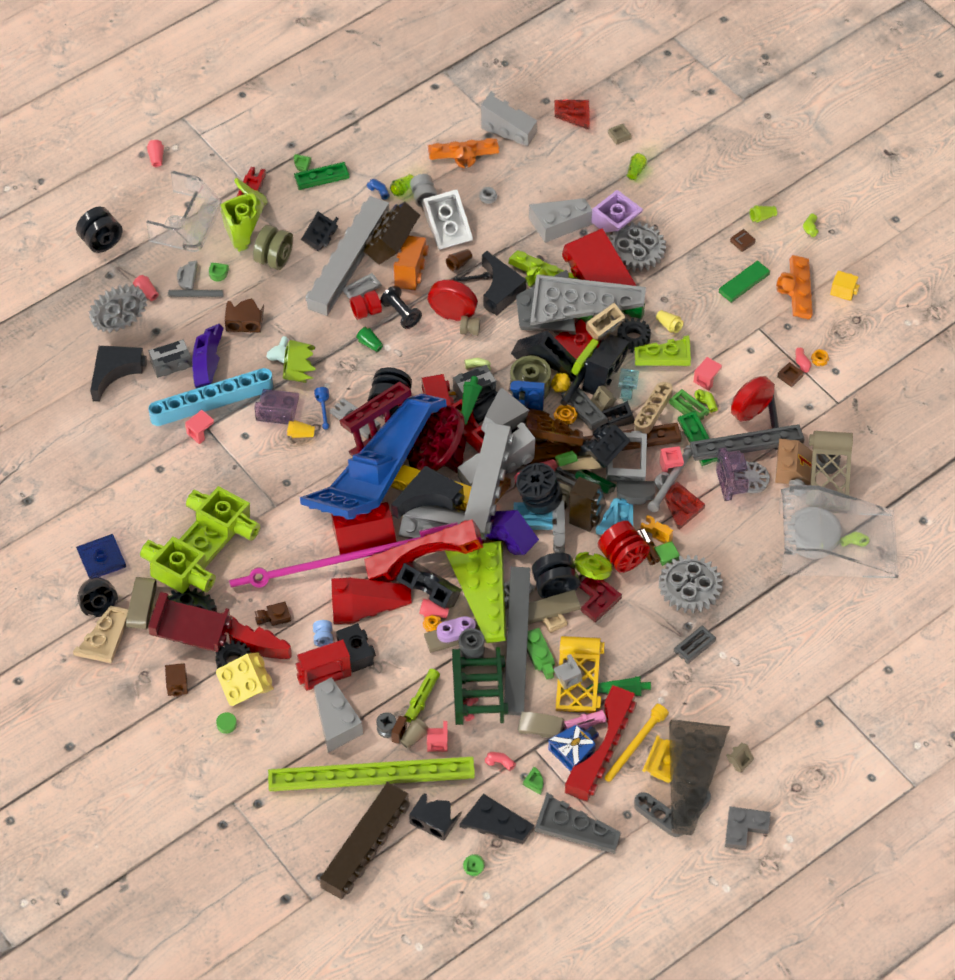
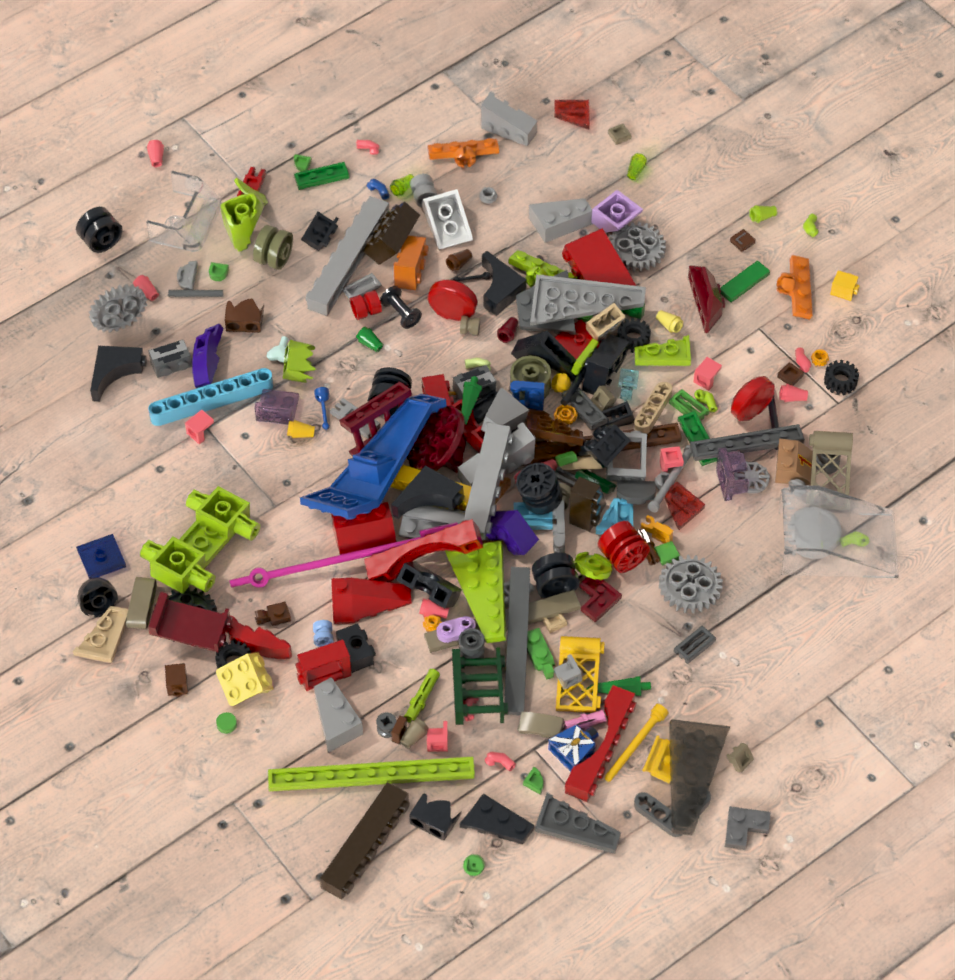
none -> coral arm [357,140,380,155]
none -> dark red cone [497,317,519,343]
none -> dark red wedge [688,265,725,333]
none -> coral cone [779,384,808,402]
none -> black tyre [824,360,859,395]

